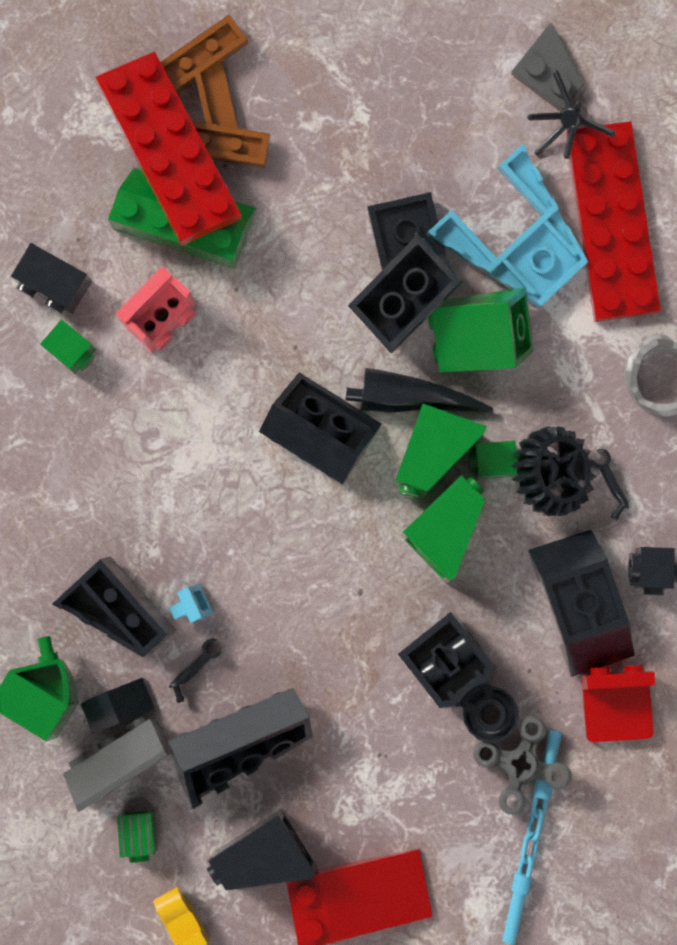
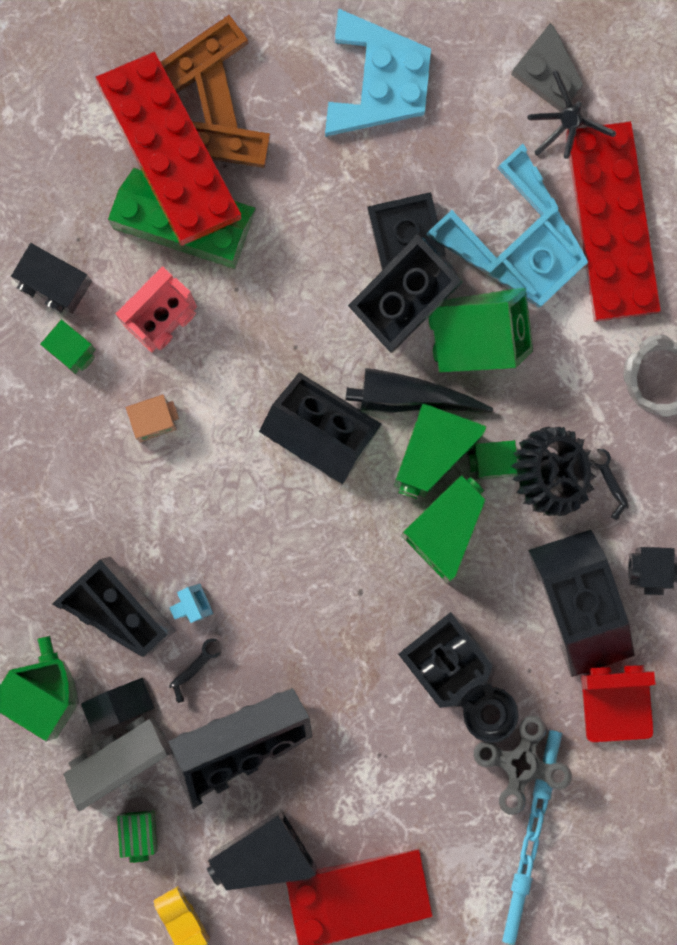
none -> nougat brick [125,394,179,442]
none -> medium azure wing [325,8,431,137]

